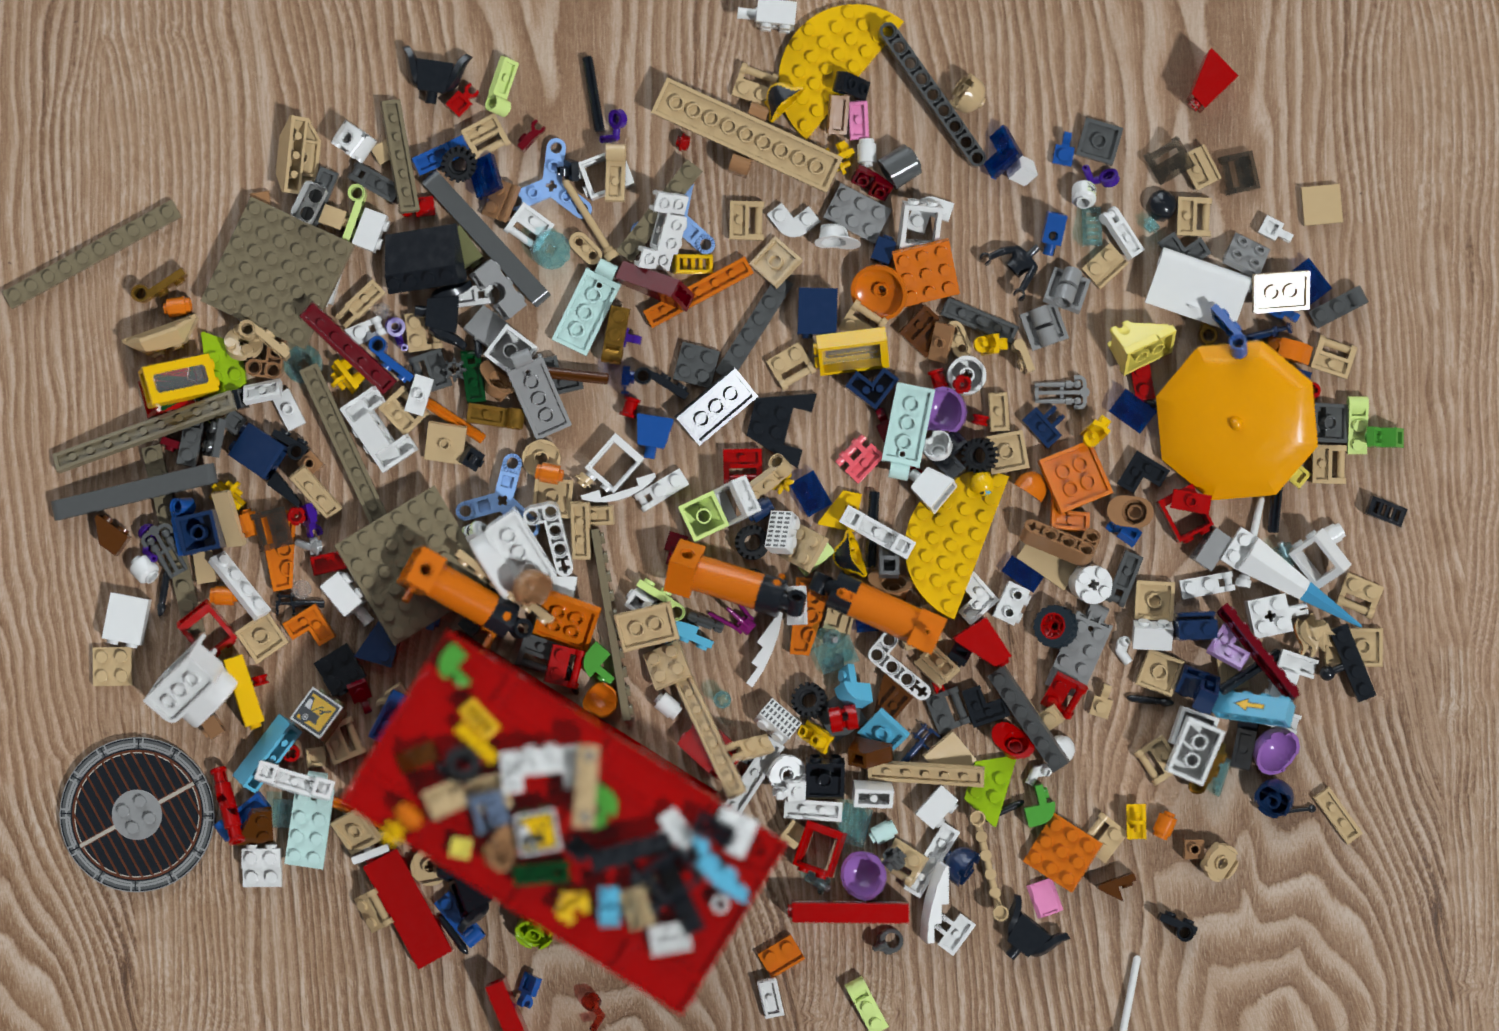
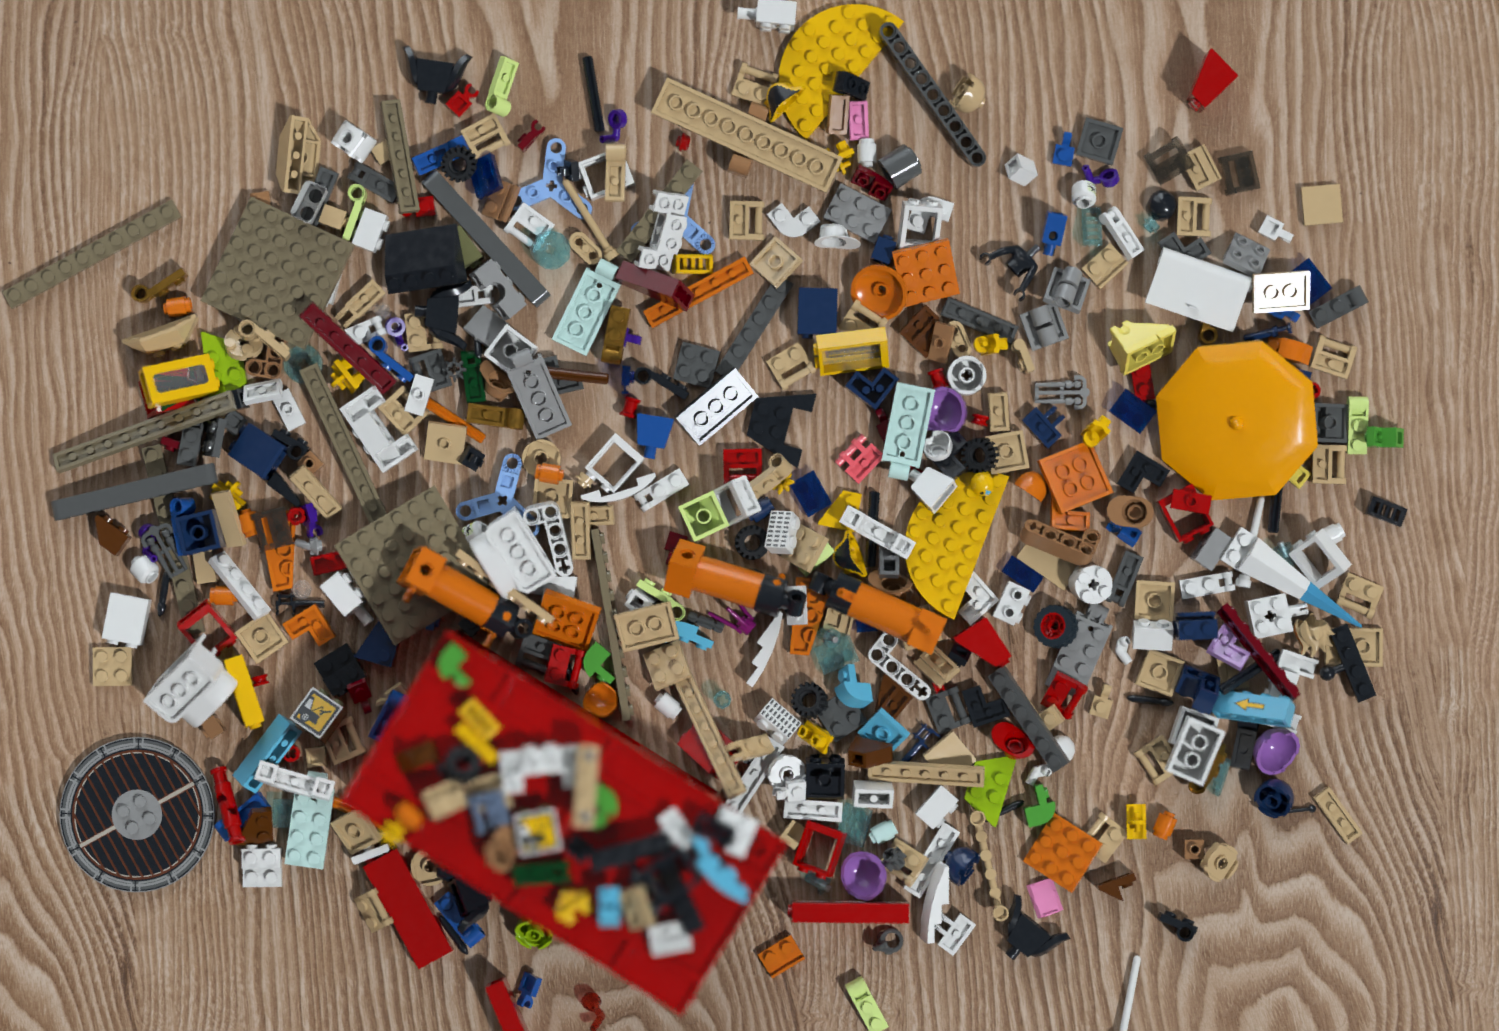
light yellow tile [449,836,473,860] -> none
medium nougat piece [512,569,553,606] -> none
white bush [711,894,730,913] -> none
white plate [757,977,784,1019] -> none
red wheel [828,704,859,733] -> none
red plate [952,375,971,394] -> none
clear blue plate [984,125,1023,179] -> none
blue plate [1211,304,1248,359] -> none

